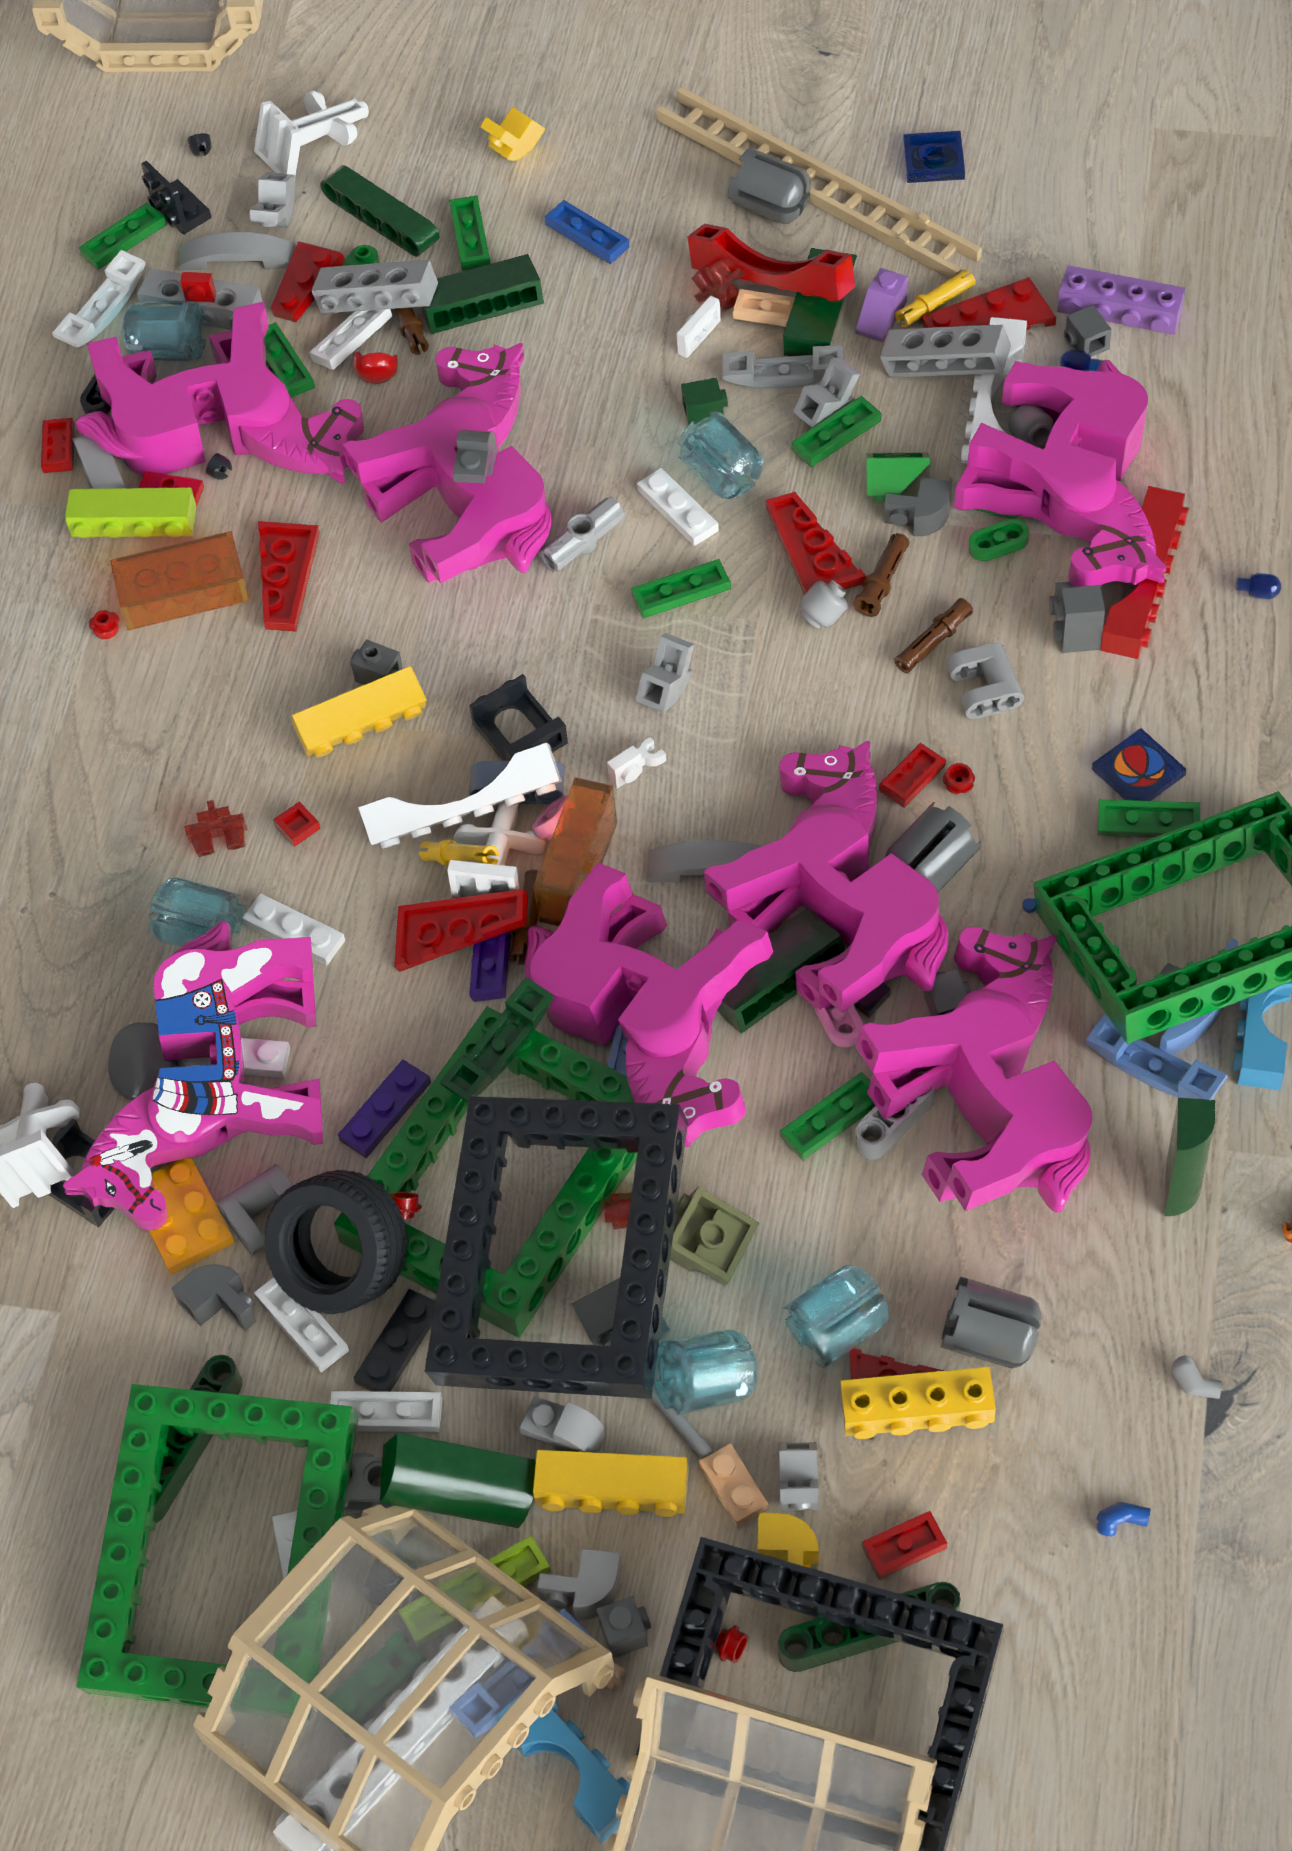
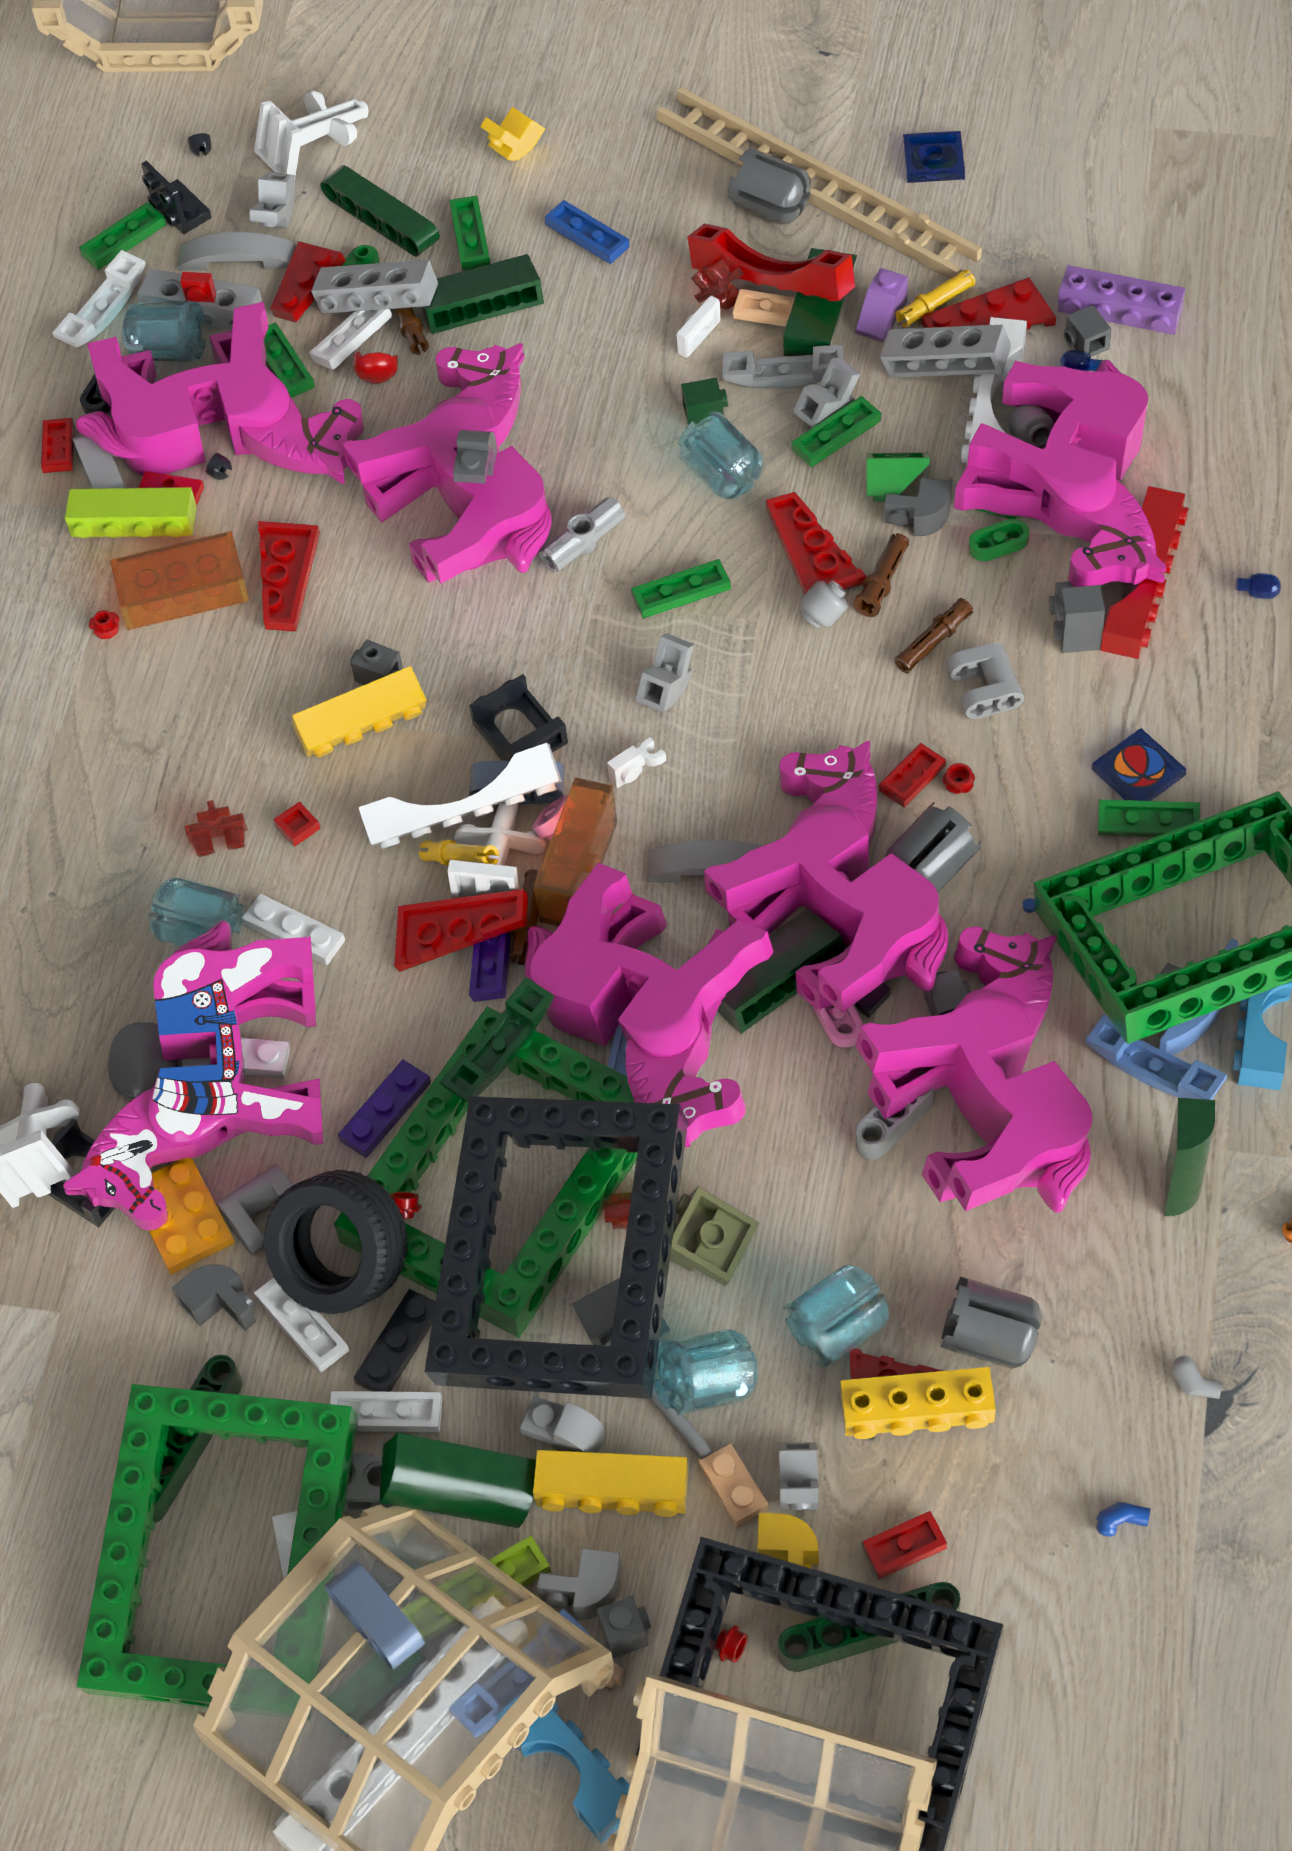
white plate [637,468,719,546] -> none
green plate [780,1072,876,1161] -> none
none -> sand blue beam [324,1560,425,1670]

